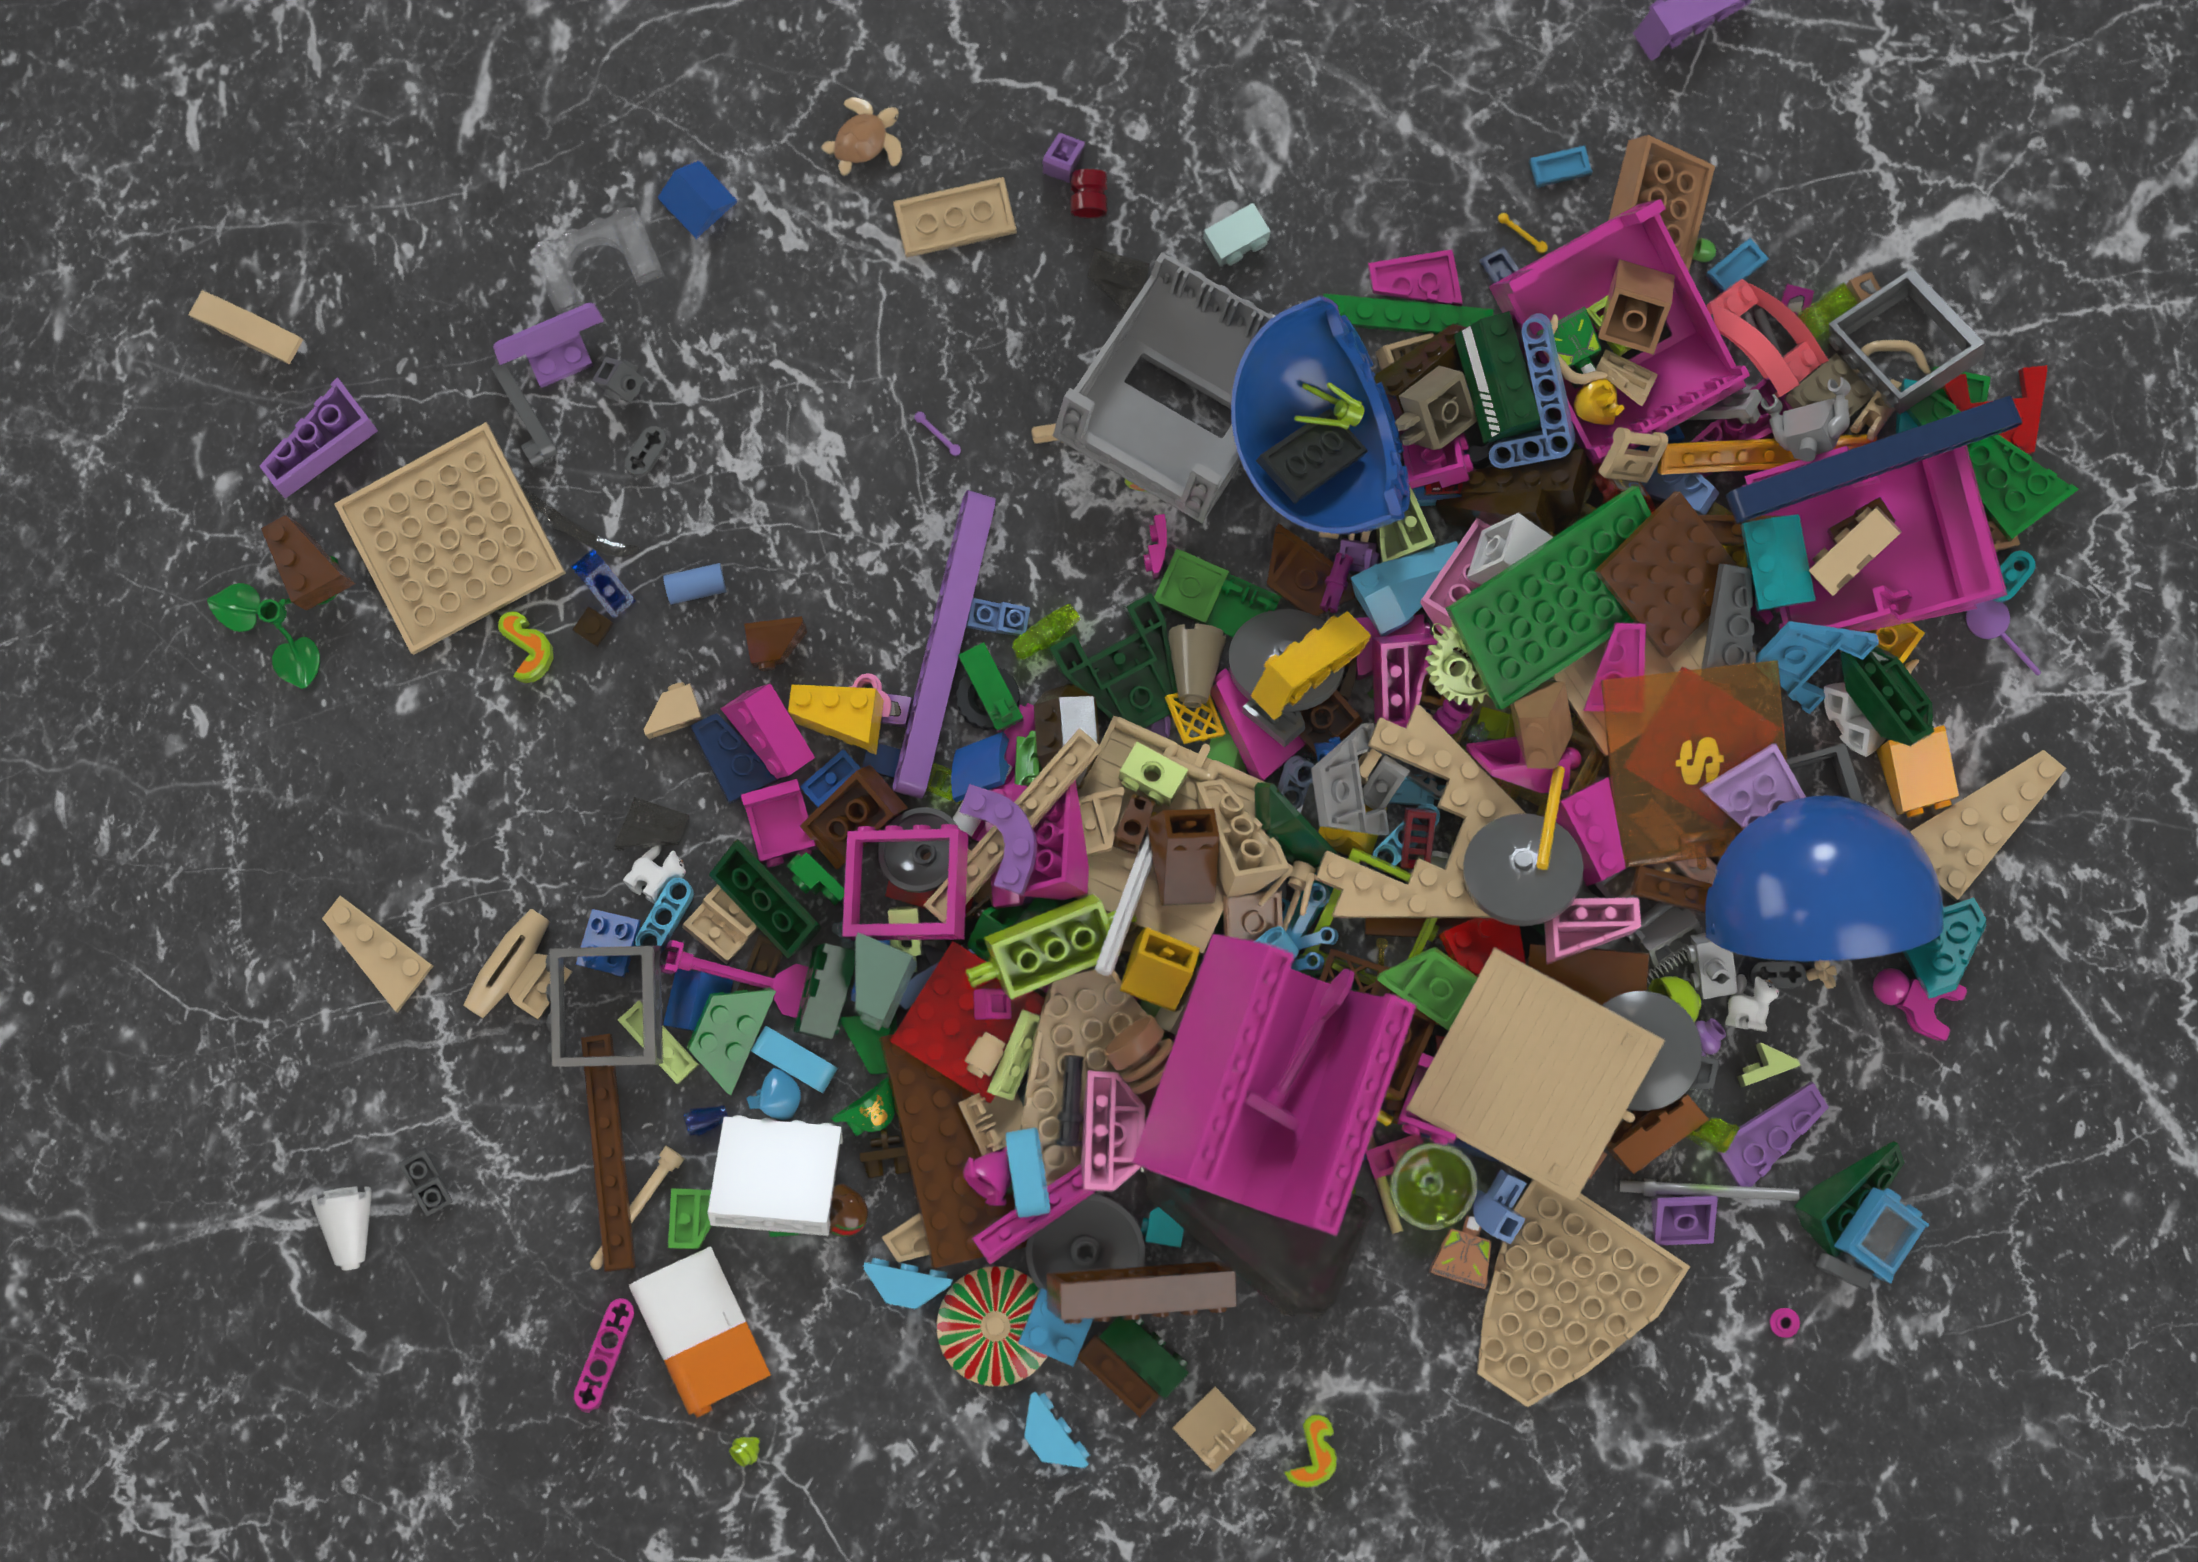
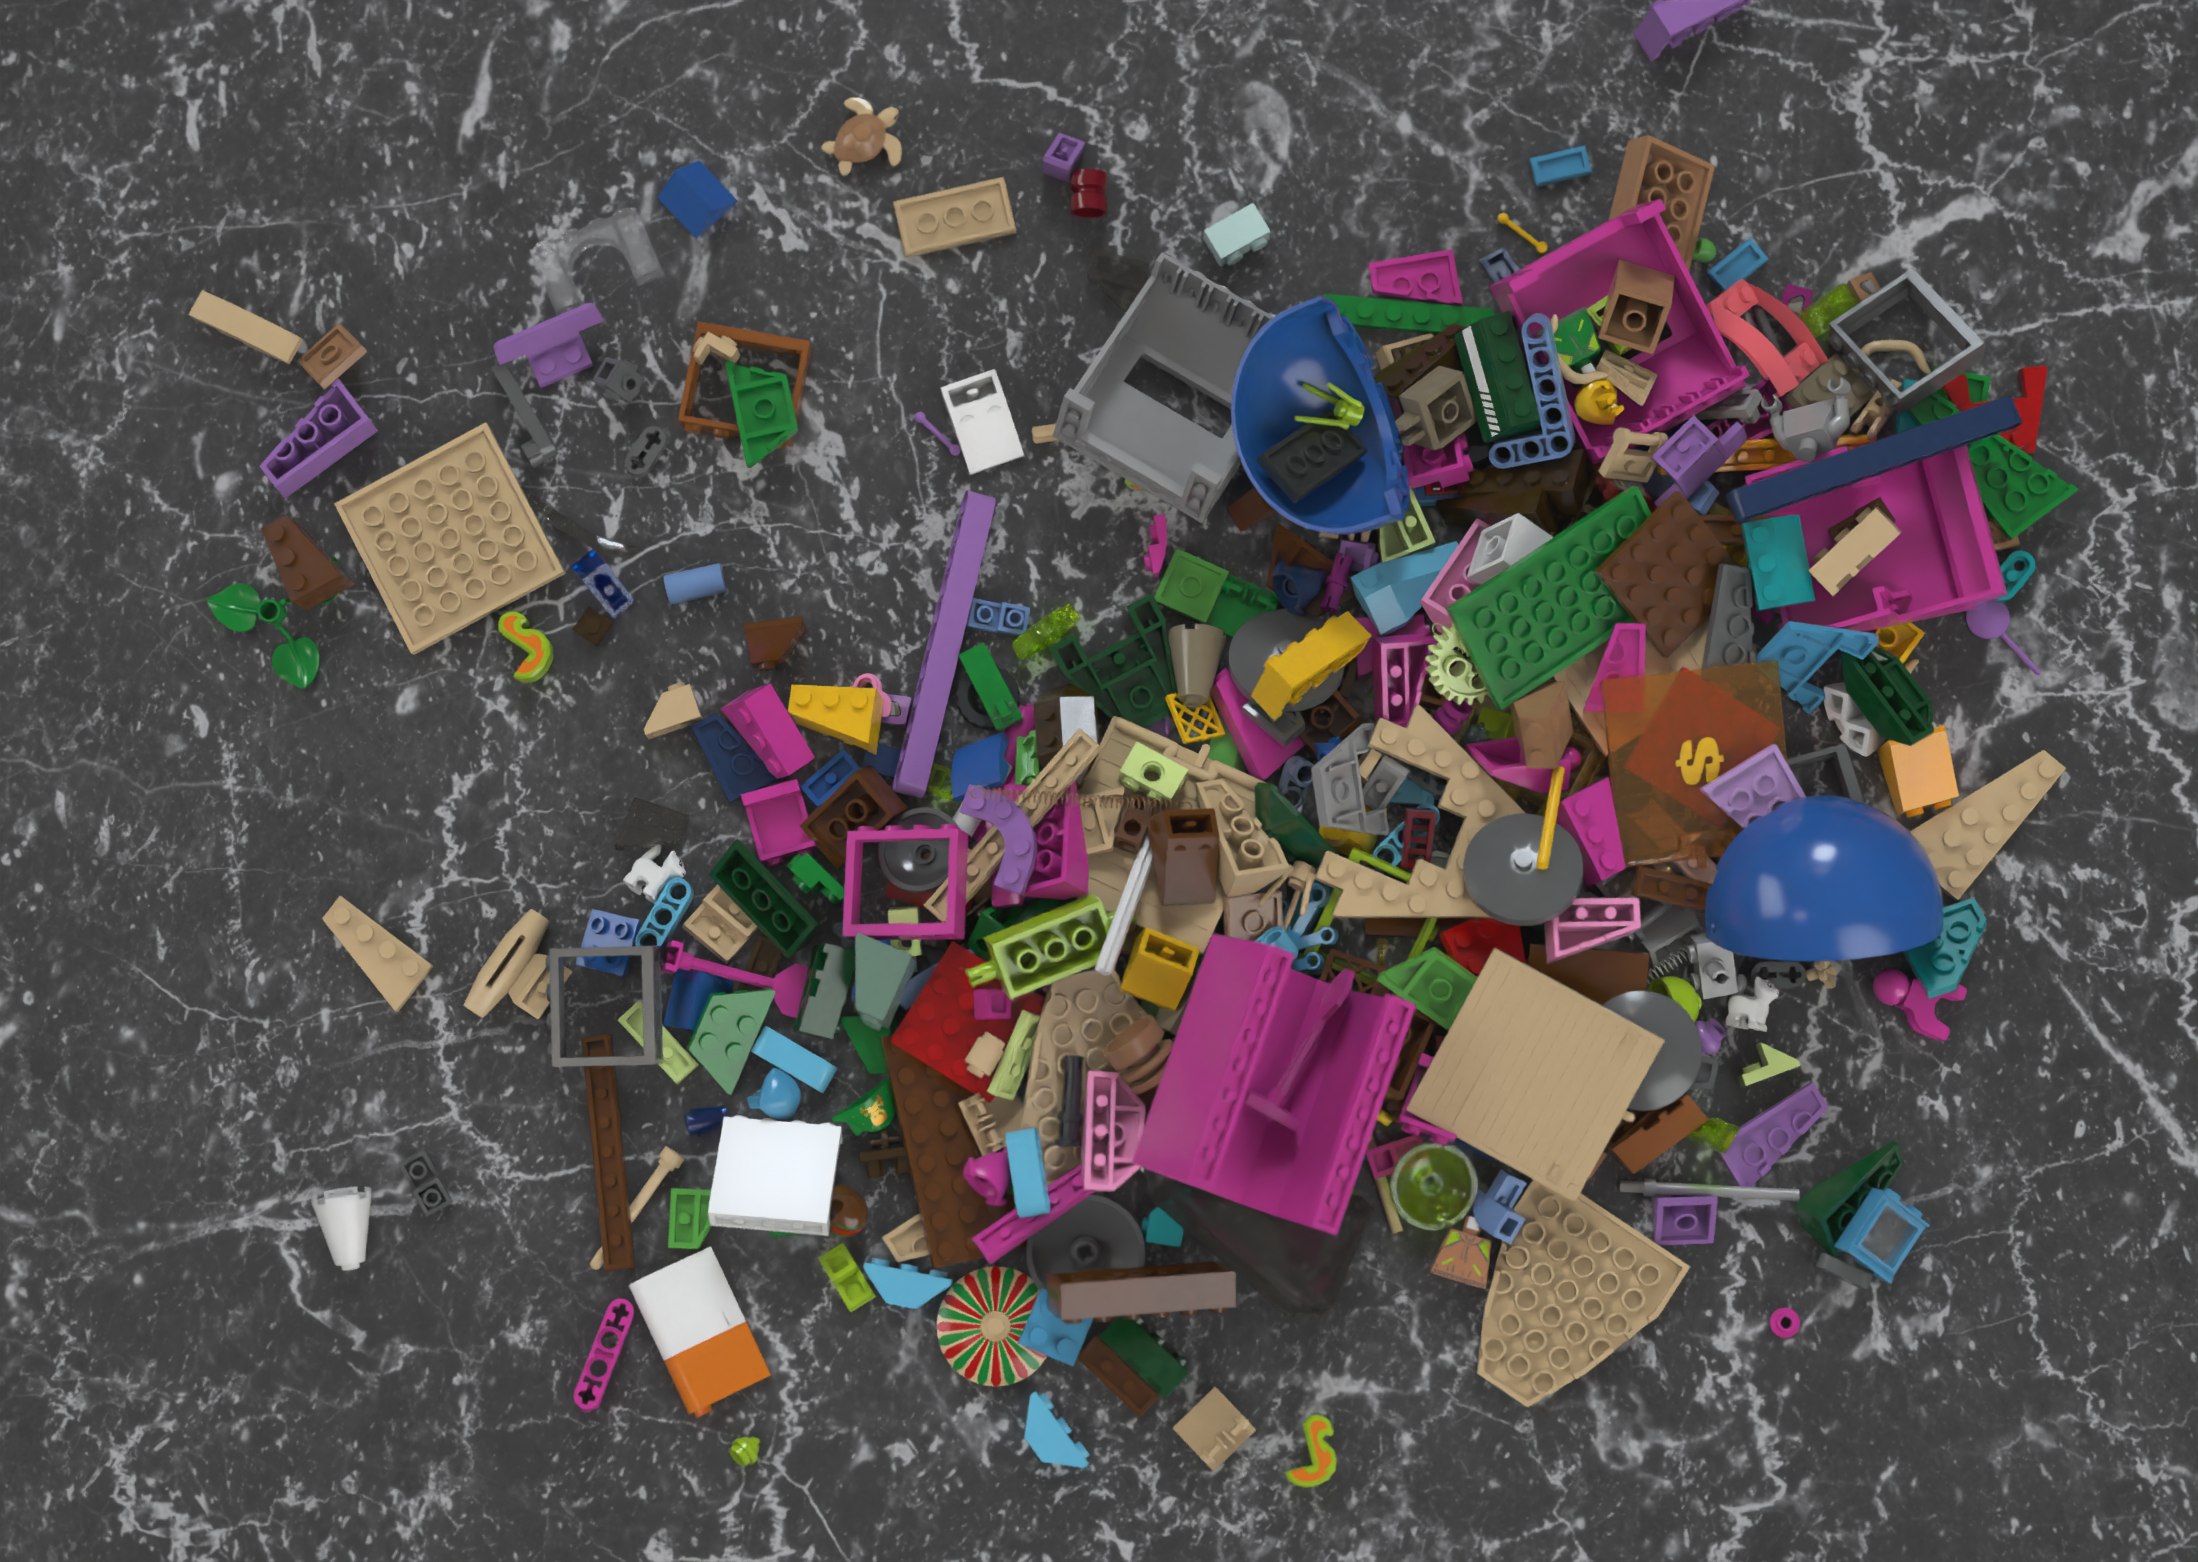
none -> medium nougat tile [297,323,367,390]
none -> dark orange window [678,321,812,449]
none -> tan bracket [693,331,740,365]
none -> green wing [725,361,799,468]
none -> lime slope [818,1243,876,1312]
none -> white slope [941,369,1024,475]
none -> medium nougat piece [970,786,1192,812]
none -> reddish brown slope [1227,487,1279,533]
none -> dark blue hat [1272,559,1327,616]
none -> medium lavender plate [1652,415,1747,507]

